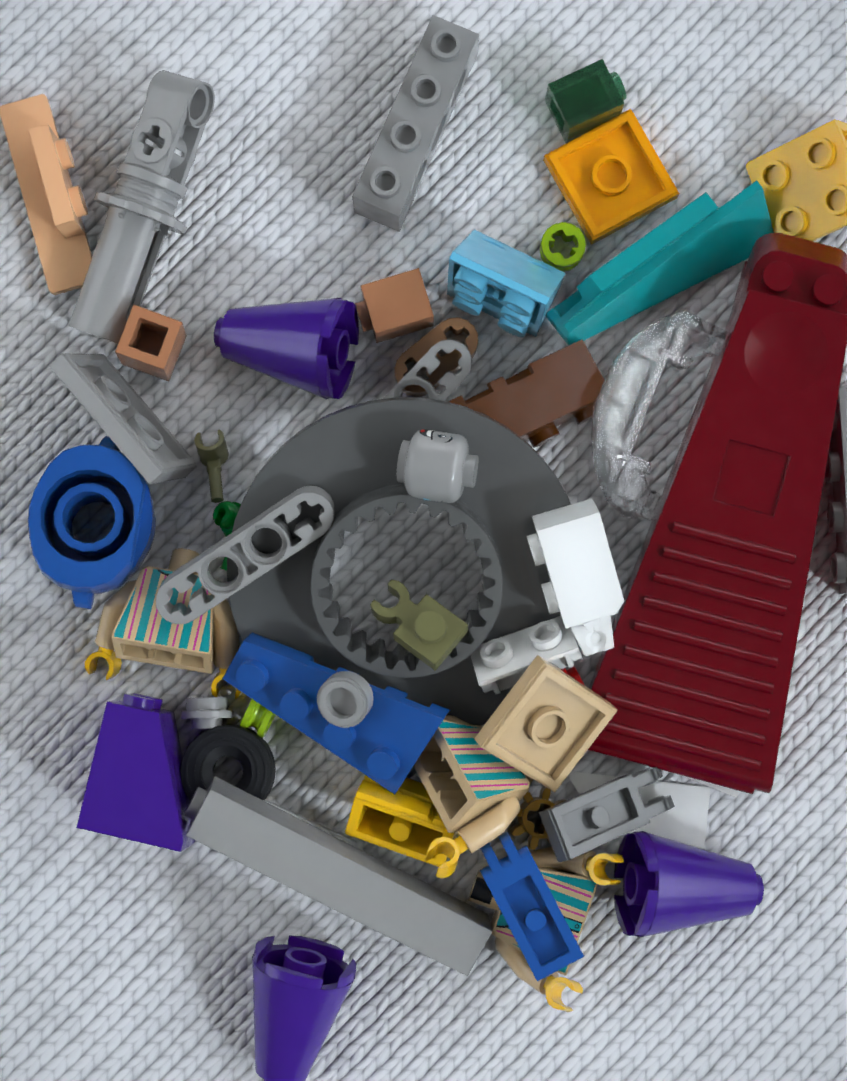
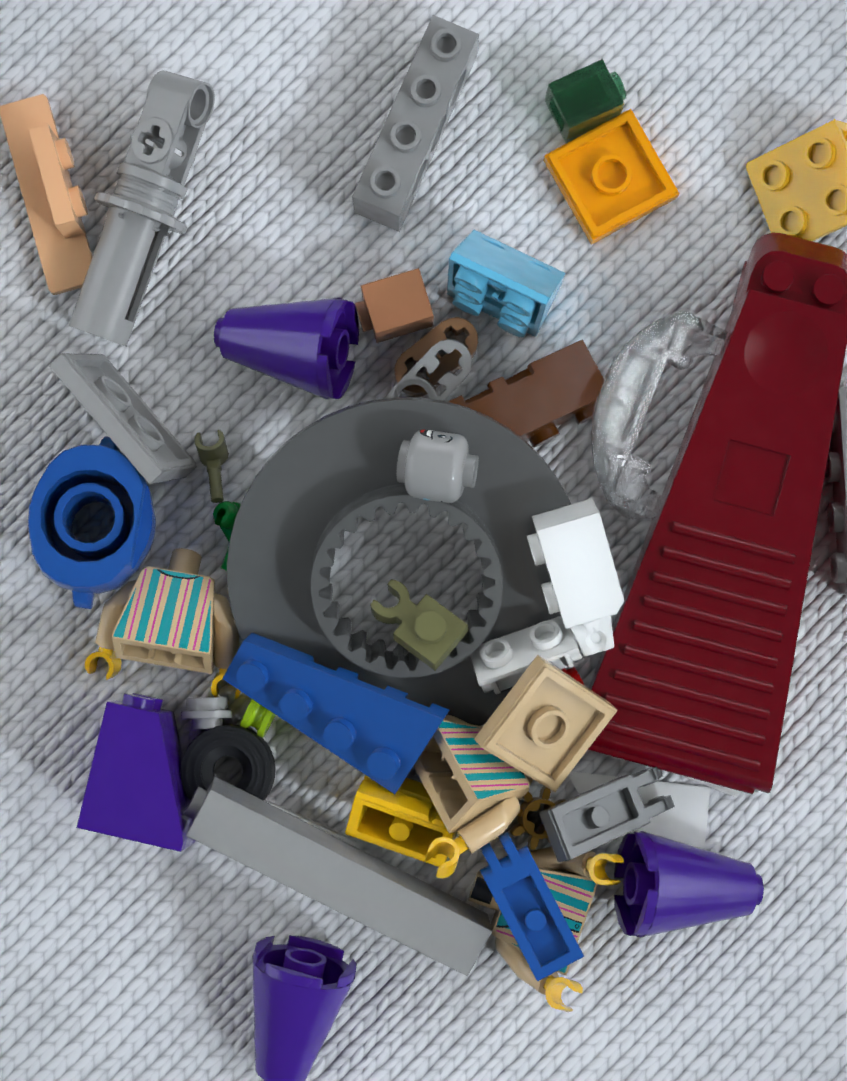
nougat brick [115,304,187,381] -> none
light grey beam [156,486,334,624] -> none
light grey tile [317,671,373,728] -> none
lime bush [539,222,586,272] -> none
teal wedge [545,181,774,345] -> none

